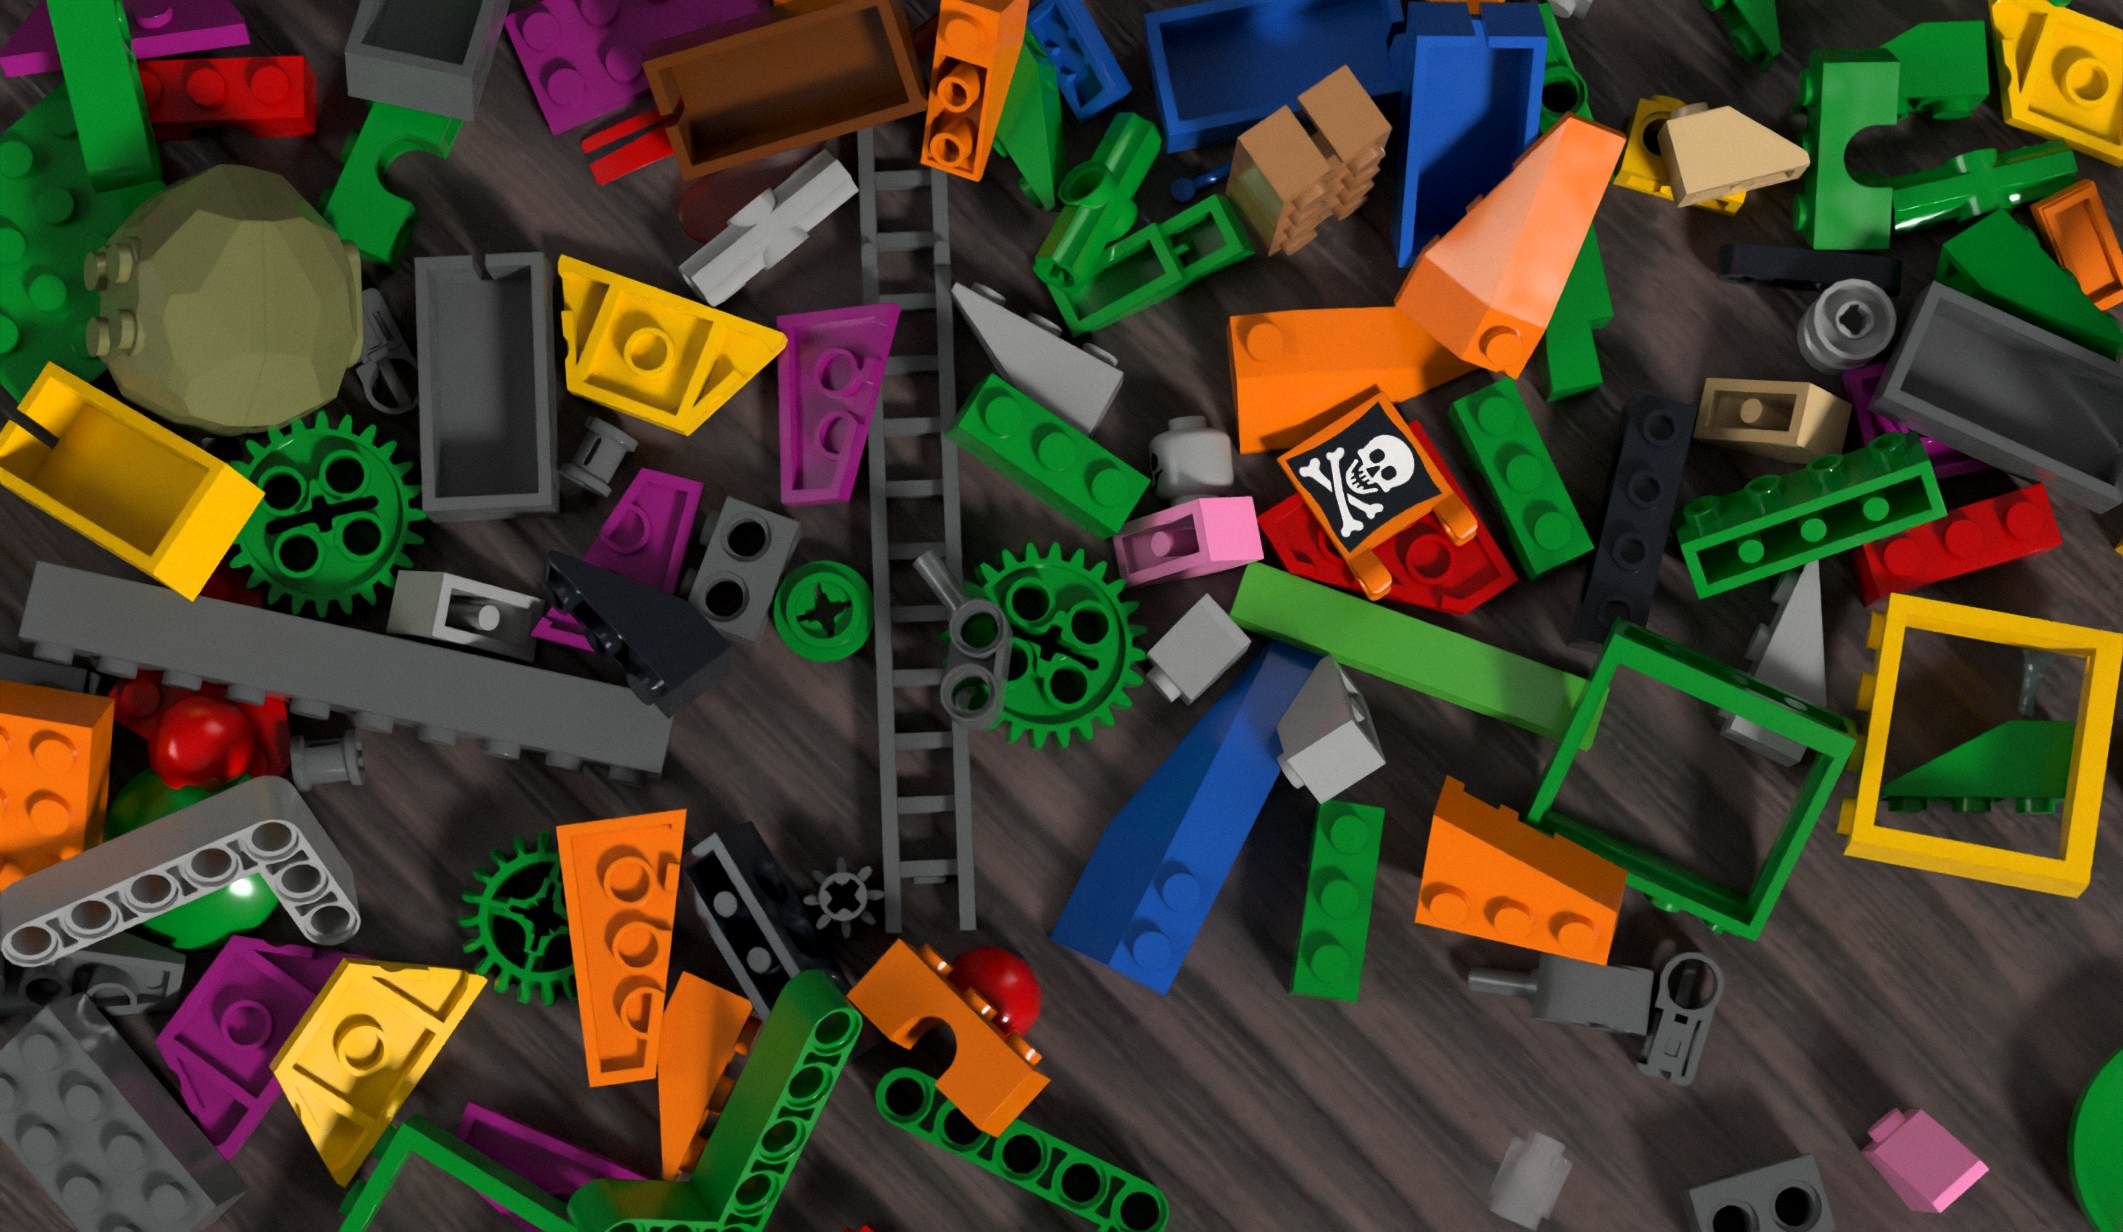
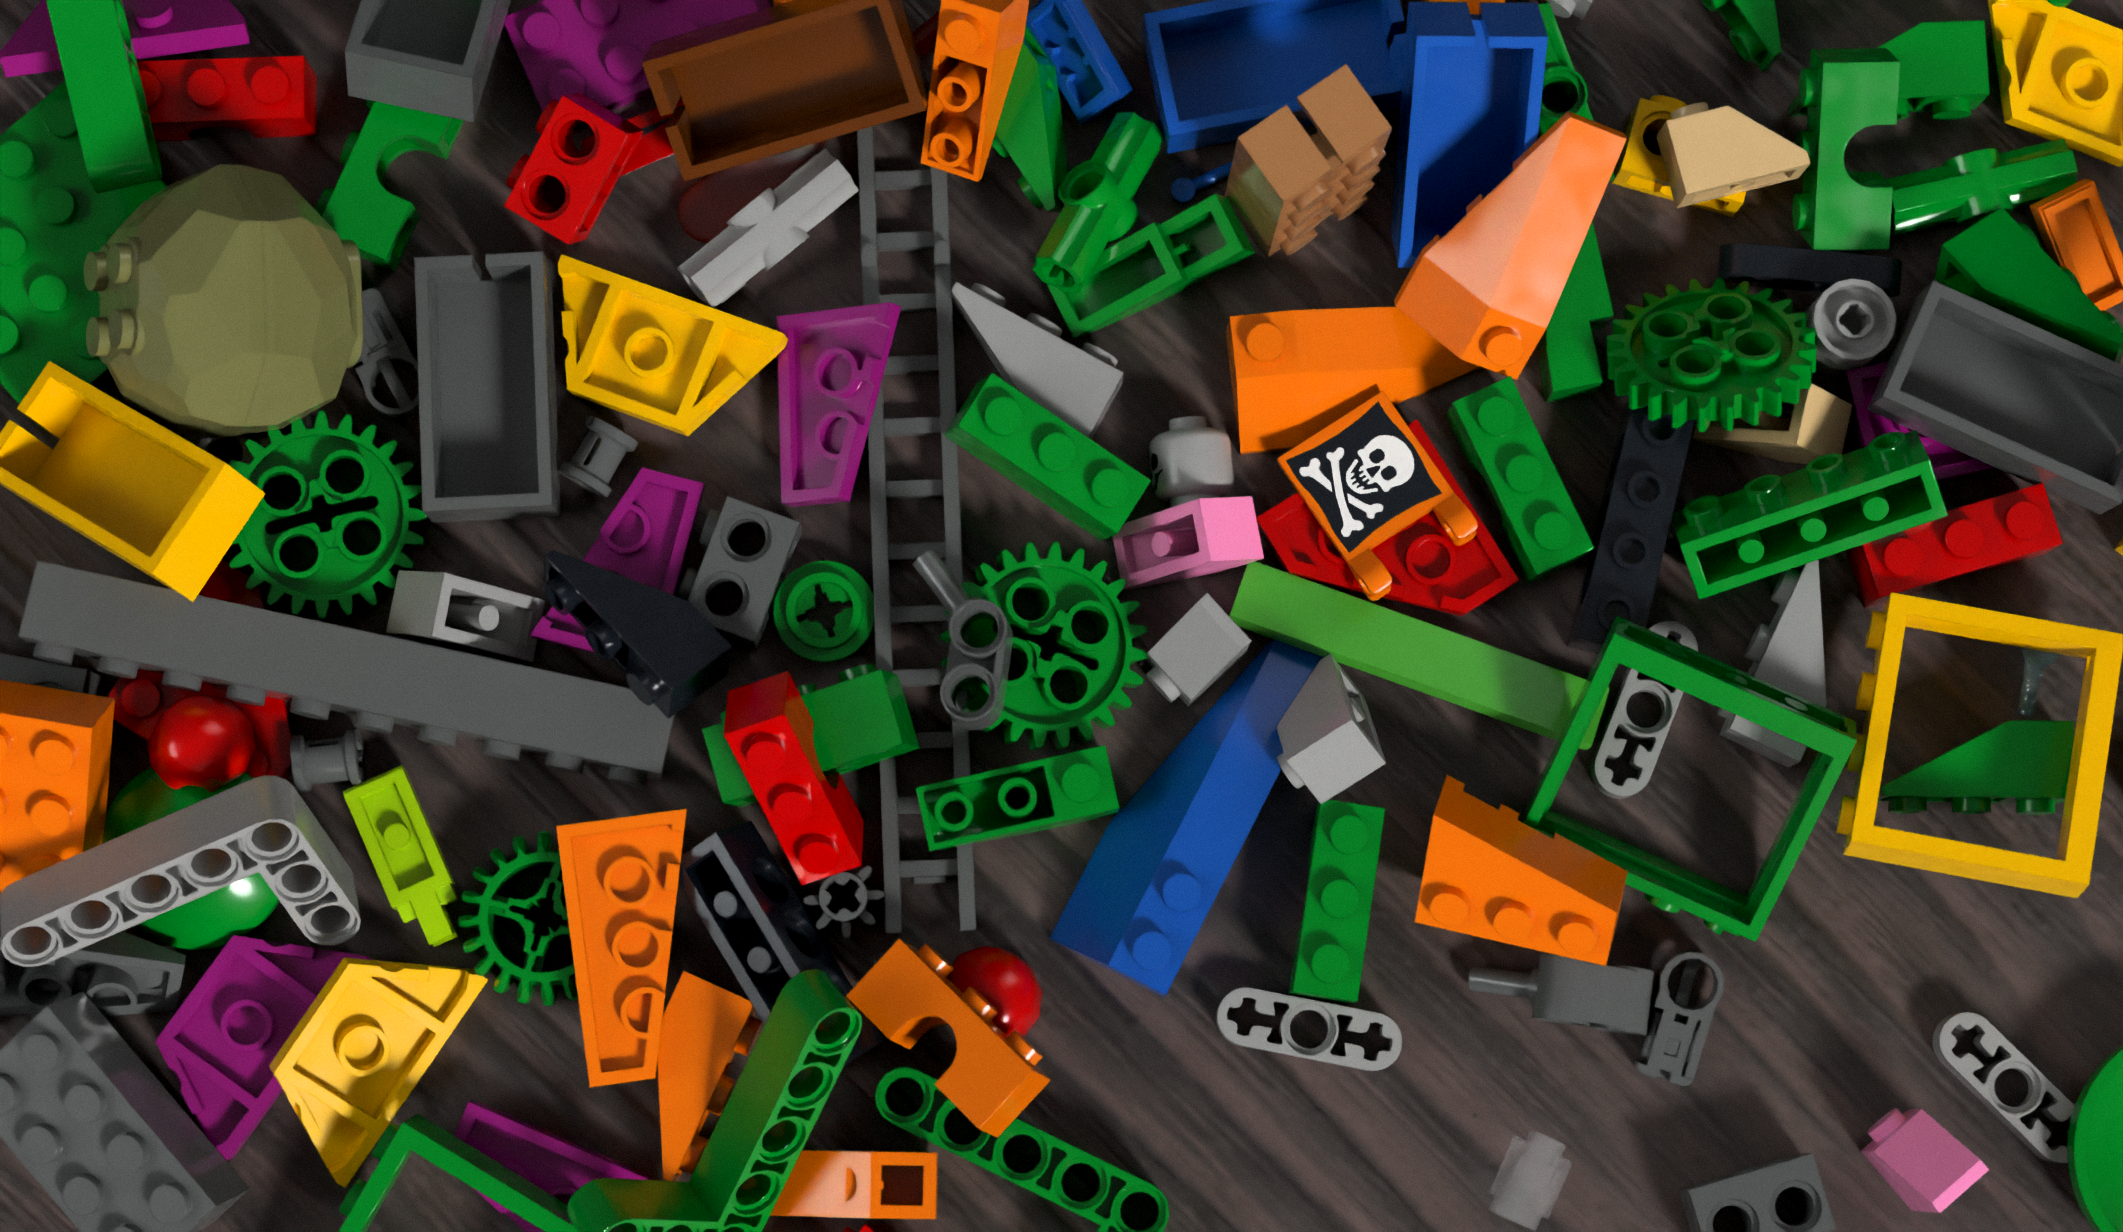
none -> lime hinge [342,765,458,947]
none -> red brick [504,93,644,245]
none -> green brick [702,664,920,807]
none -> red arch [723,671,864,885]
none -> orange slope [770,1150,938,1219]
none -> green slope [915,745,1120,851]
none -> light grey beam [1216,987,1402,1071]
none -> light grey beam [1590,621,1698,799]
none -> green gear [1607,278,1817,432]
none -> light grey beam [1932,1012,2075,1163]

